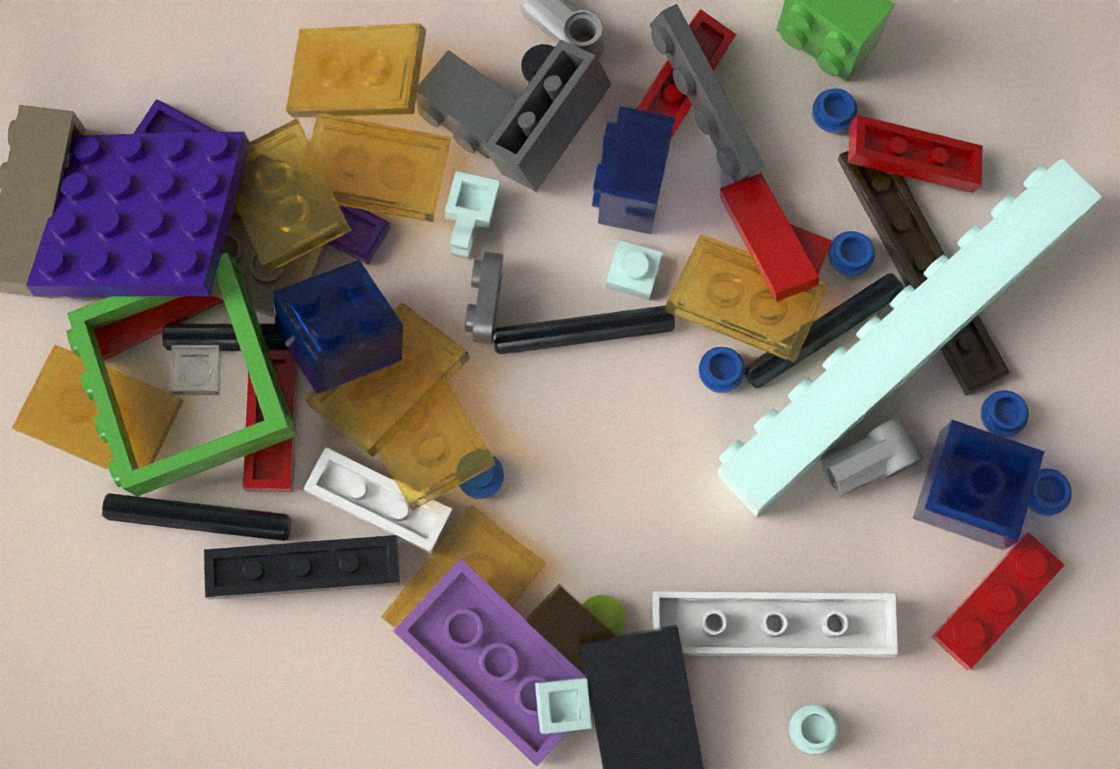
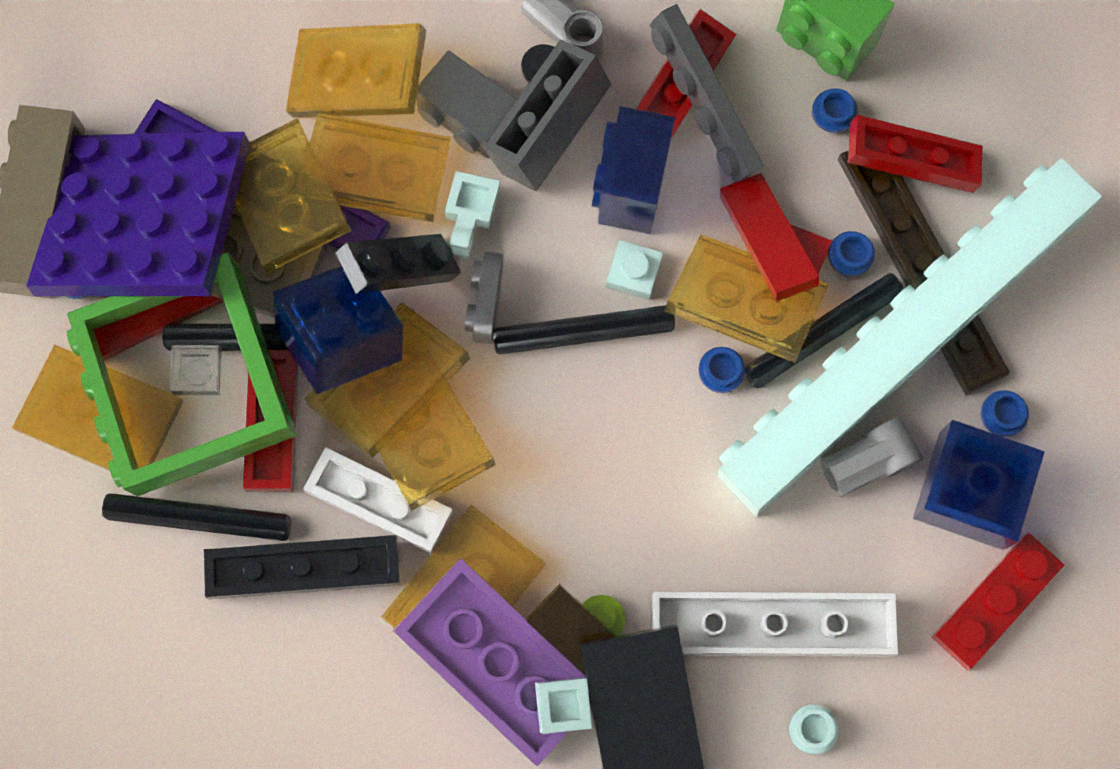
blue plate [457,452,504,499] -> none
blue plate [1023,468,1072,516] -> none
none -> black plate [335,234,461,294]

